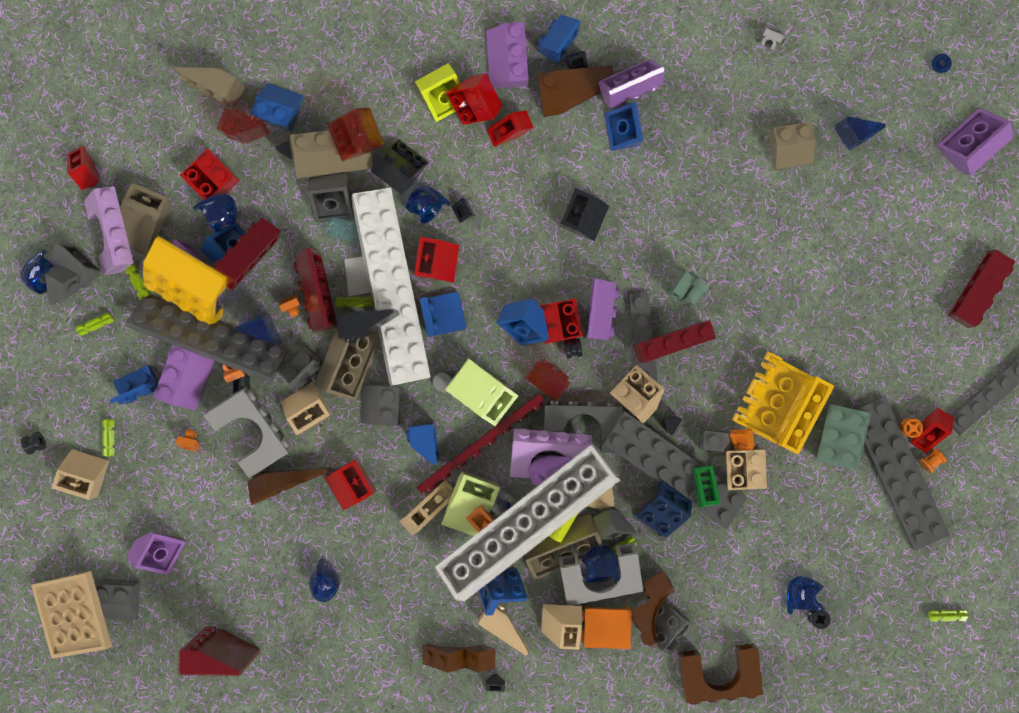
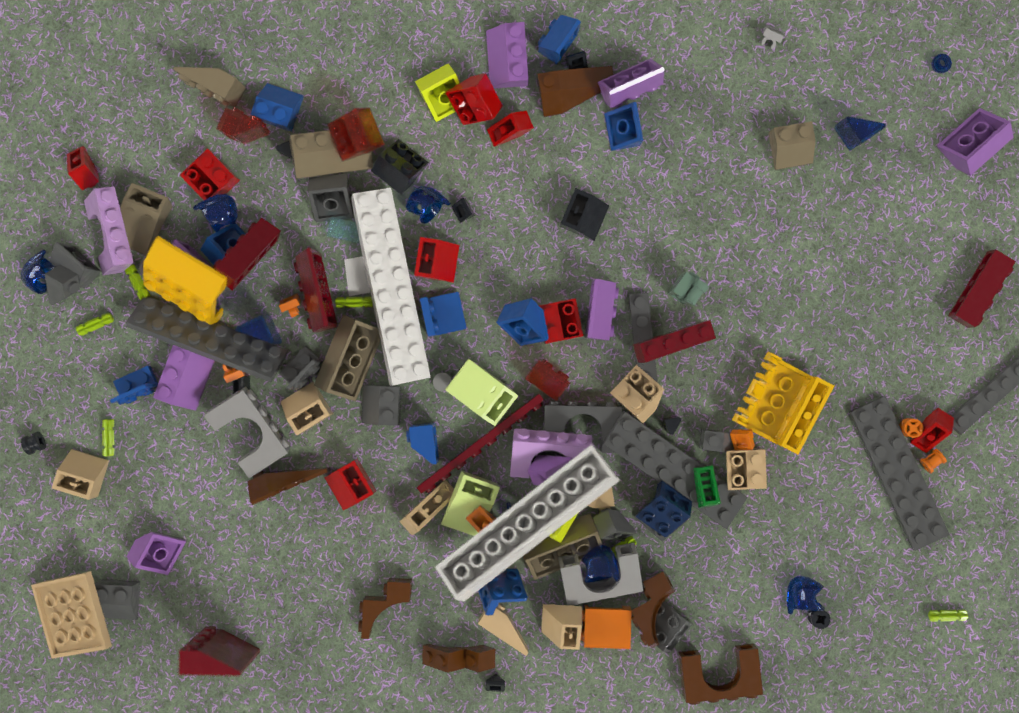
orange tile [176,429,200,452] -> none
clear blue piece [309,559,340,602] -> none
black slope [336,308,400,343] -> none
black wheel [564,338,583,359] -> none
sand green brick [817,404,871,470] -> none
none -> reddish brown arch [358,578,412,639]

